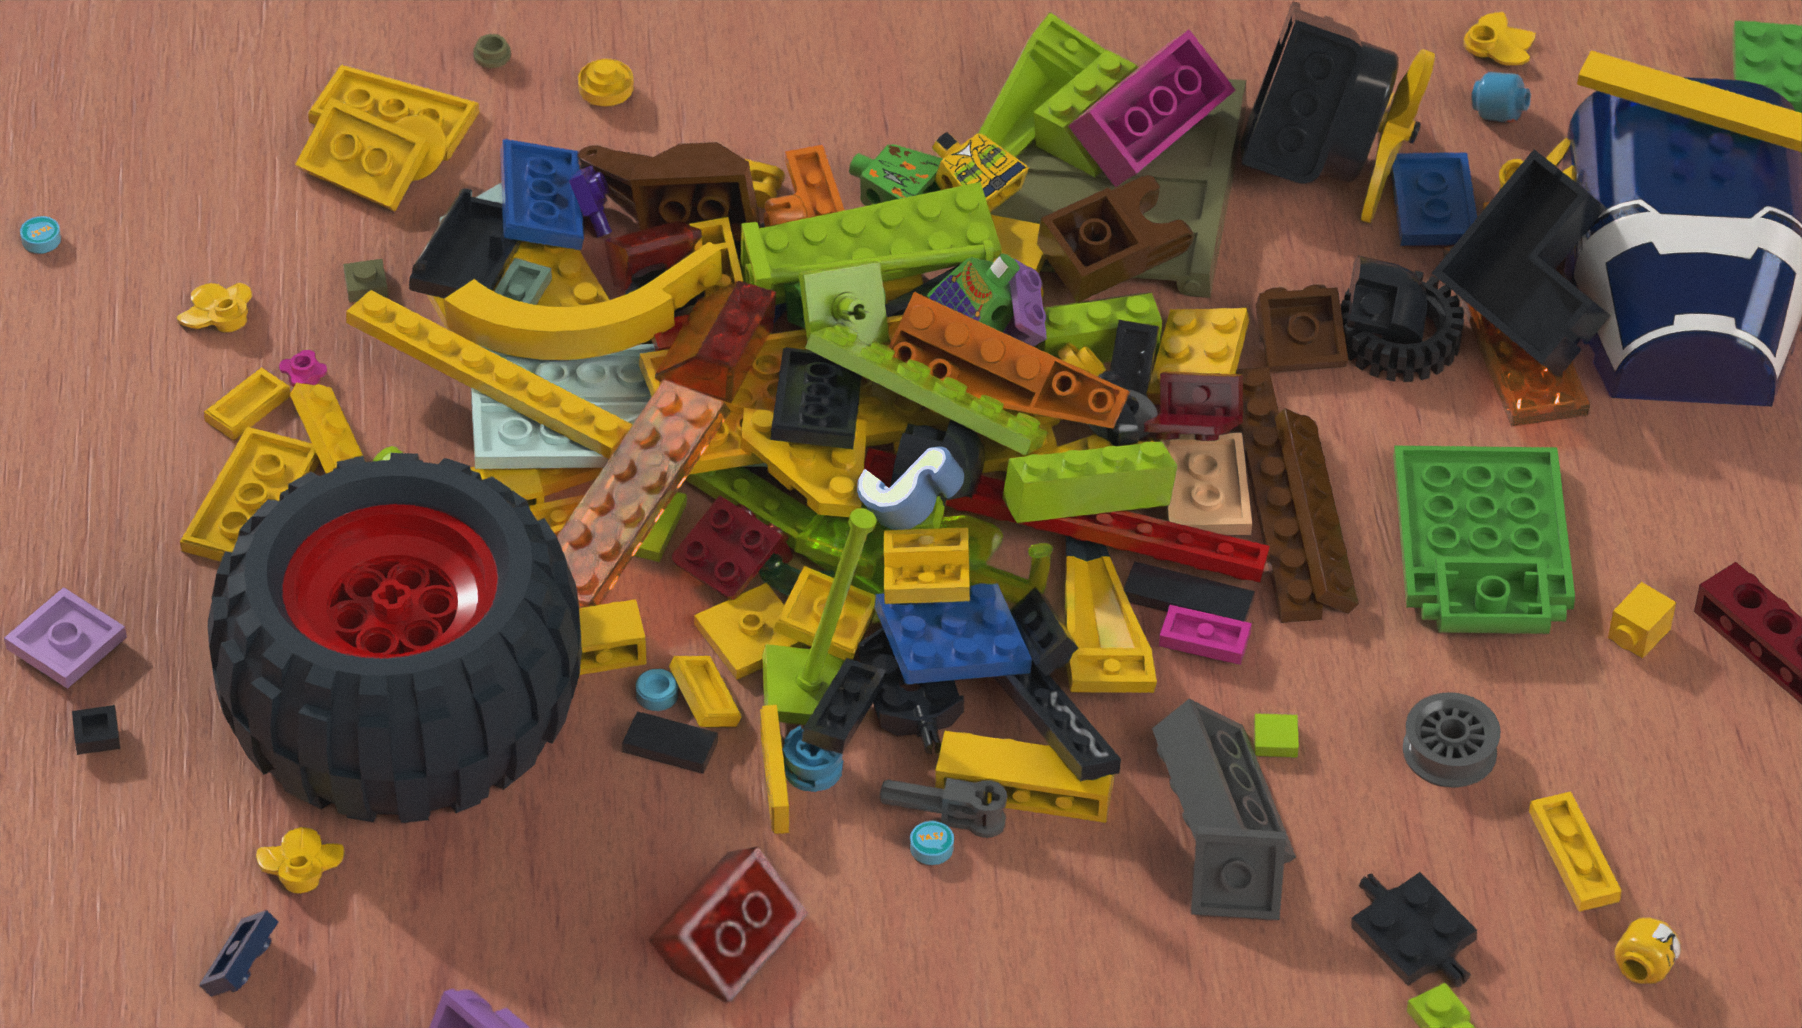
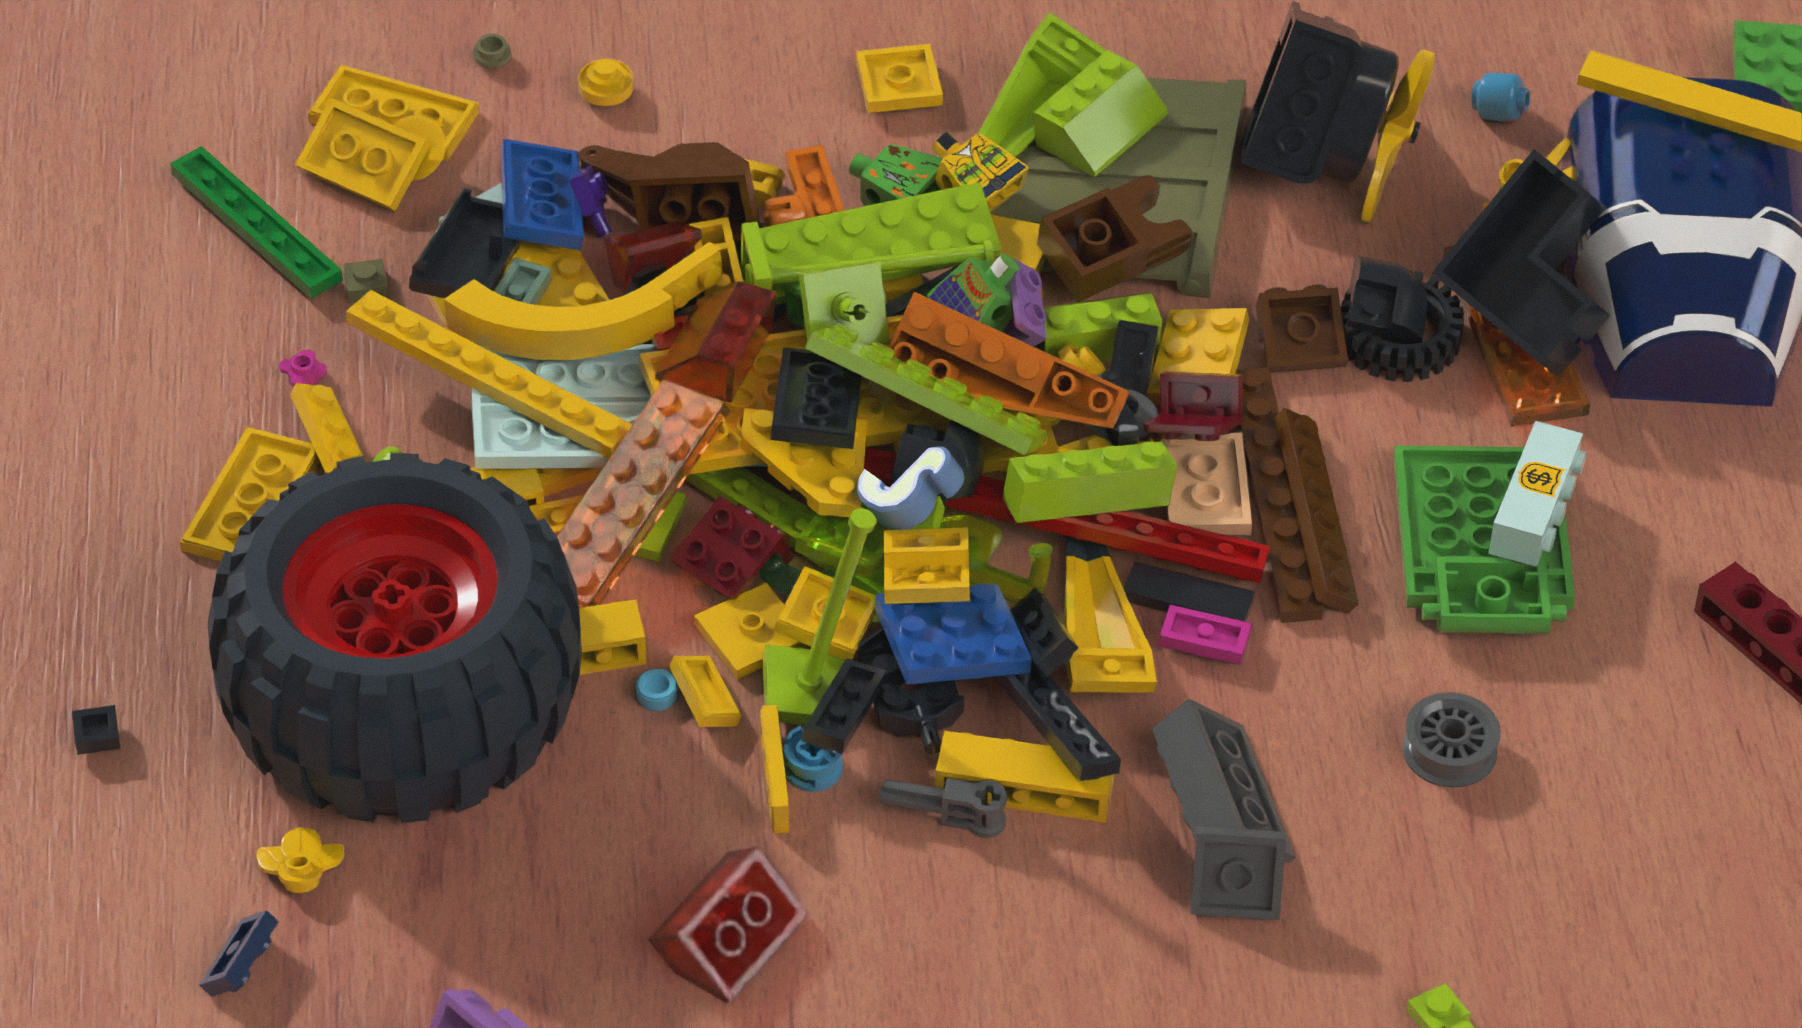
lavender plate [4,587,127,689] -> none
medium azure tile [20,216,61,254] -> none
yellow plate [176,283,252,332] -> none
yellow tile [204,367,291,441] -> none
black tile [622,711,718,774] -> none
medium azure tile [910,821,954,865] -> none
dark pink brick [1068,29,1236,187] -> none
lime tile [1254,713,1299,757] -> none
black plate [1351,872,1477,987] -> none
blue plate [1390,152,1477,246] -> none
yellow plate [1463,12,1536,66] -> none
yellow plate [1529,791,1622,912] -> none
yellow brick [1608,582,1676,659] -> none
yellow head [1614,918,1681,984] -> none
none -> green plate [170,146,343,299]
none -> yellow plate [856,44,943,113]
none -> light aqua brick [1488,421,1587,567]

